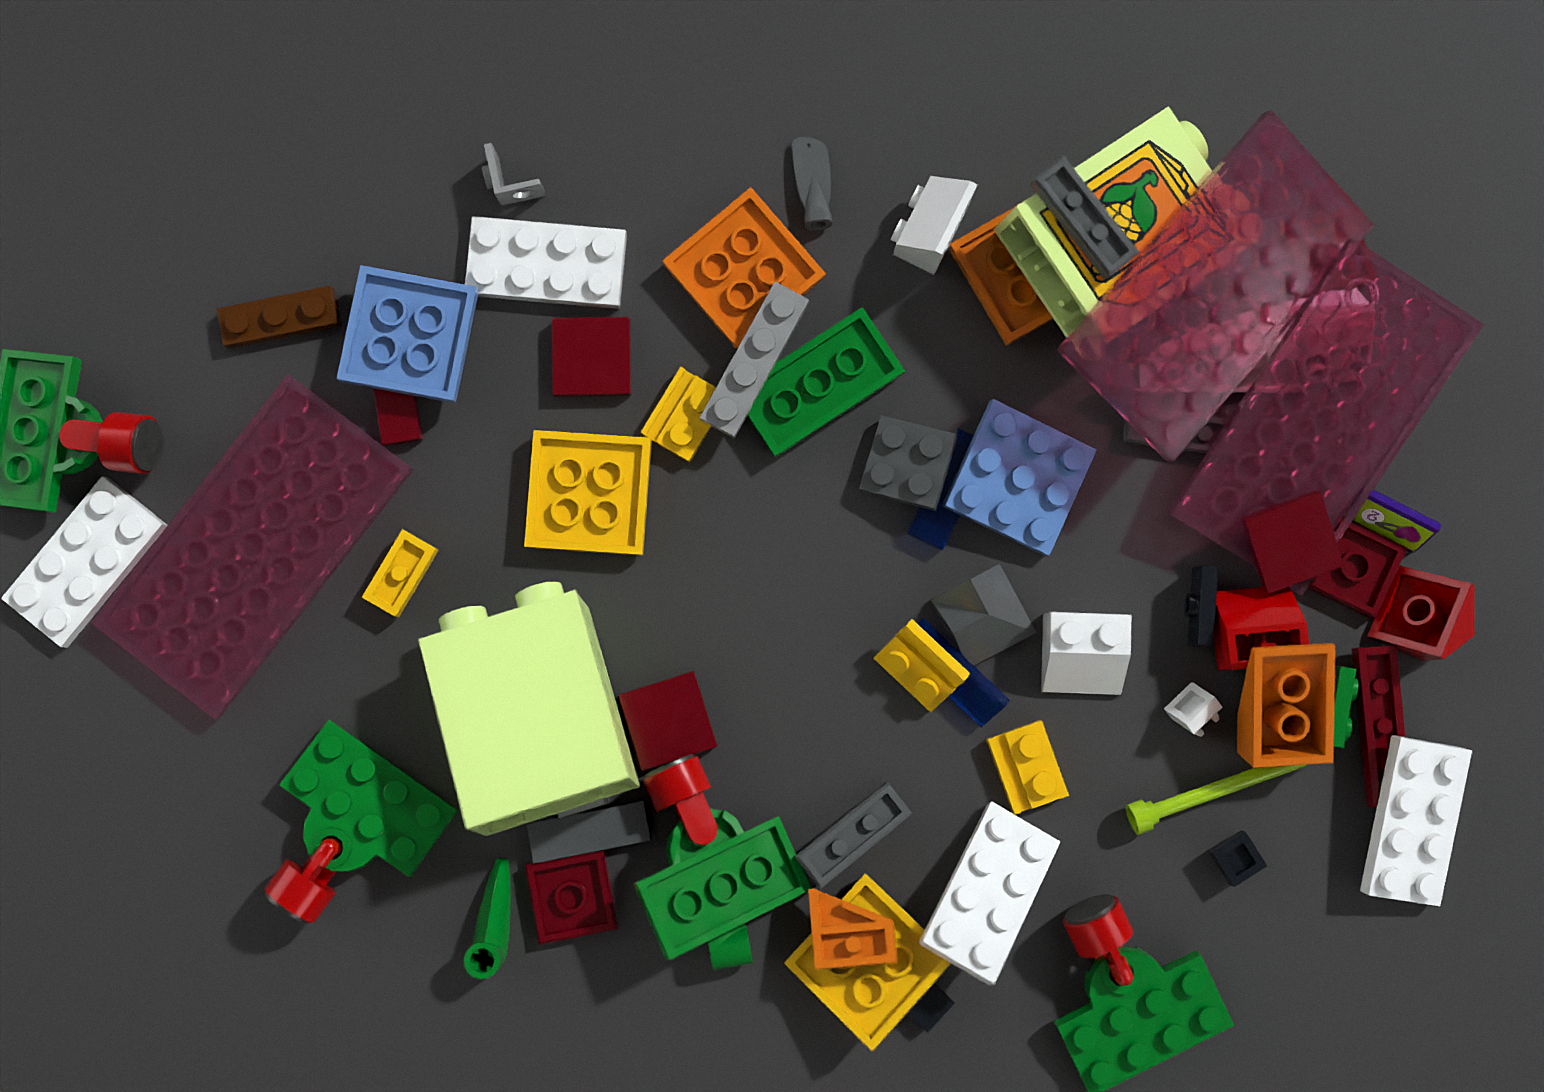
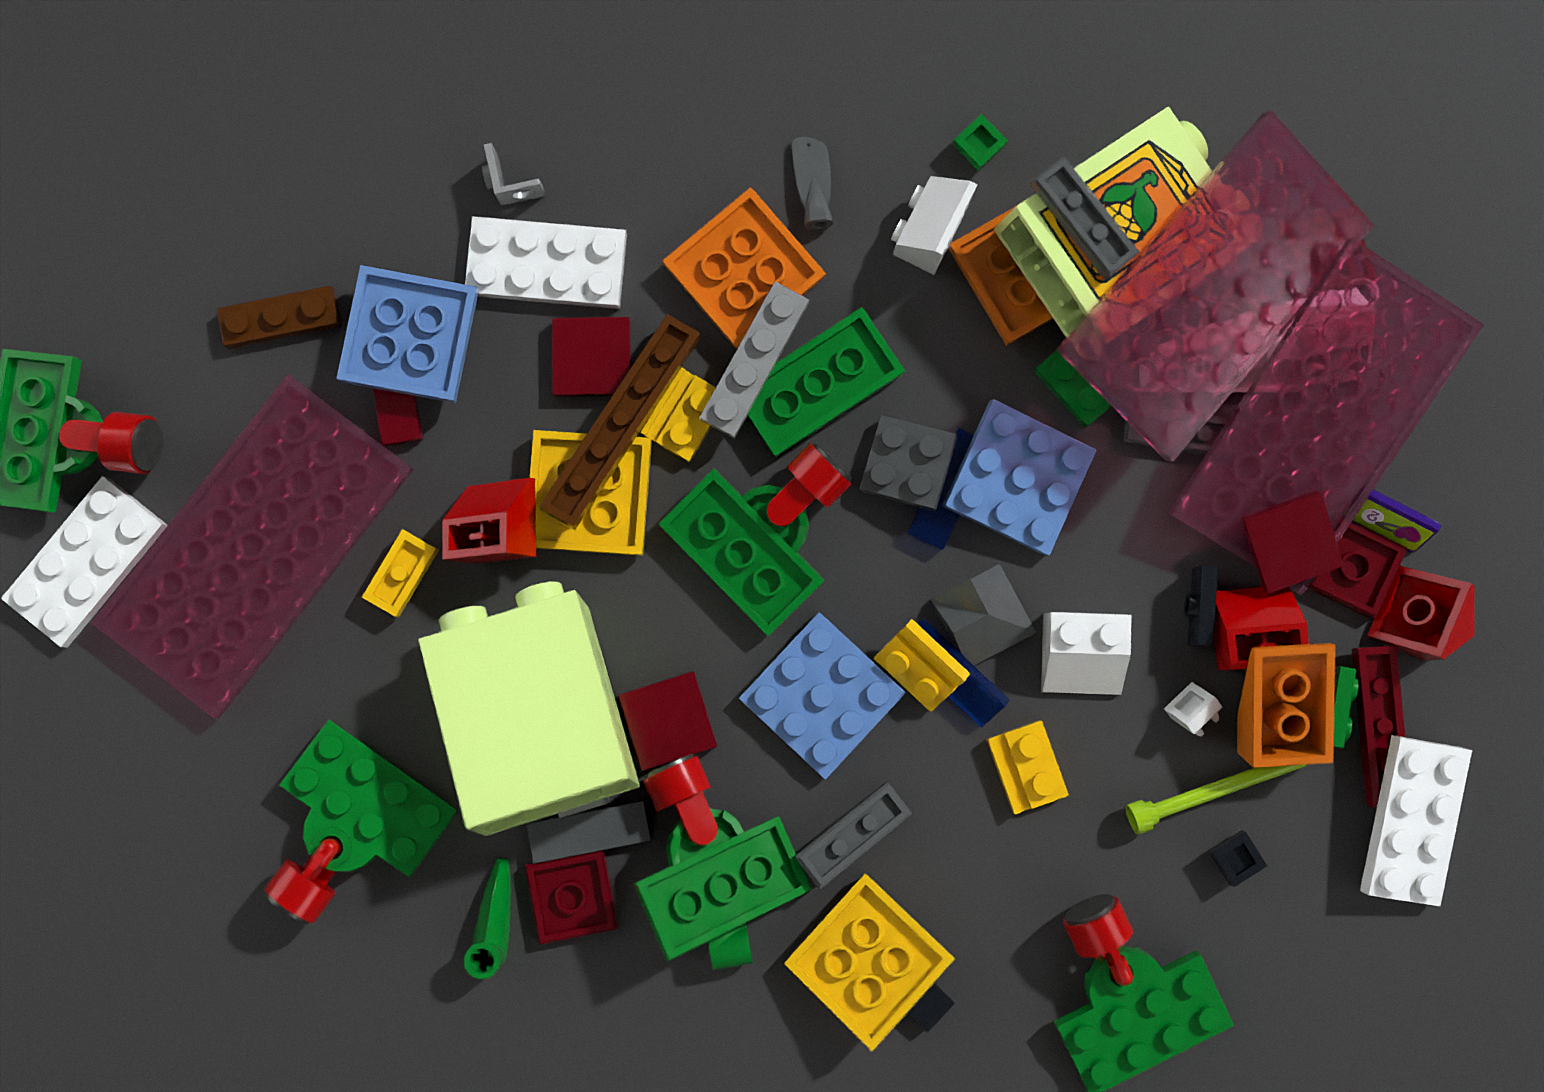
orange wing [808,889,898,970] -> none
white plate [918,801,1060,986] -> none
none -> red slope [442,477,536,564]
none -> reddish brown plate [540,314,701,530]
none -> green plate [659,442,852,636]
none -> medium blue plate [739,612,906,780]
none -> green plate [952,114,1008,171]
none -> green plate [1034,343,1116,428]

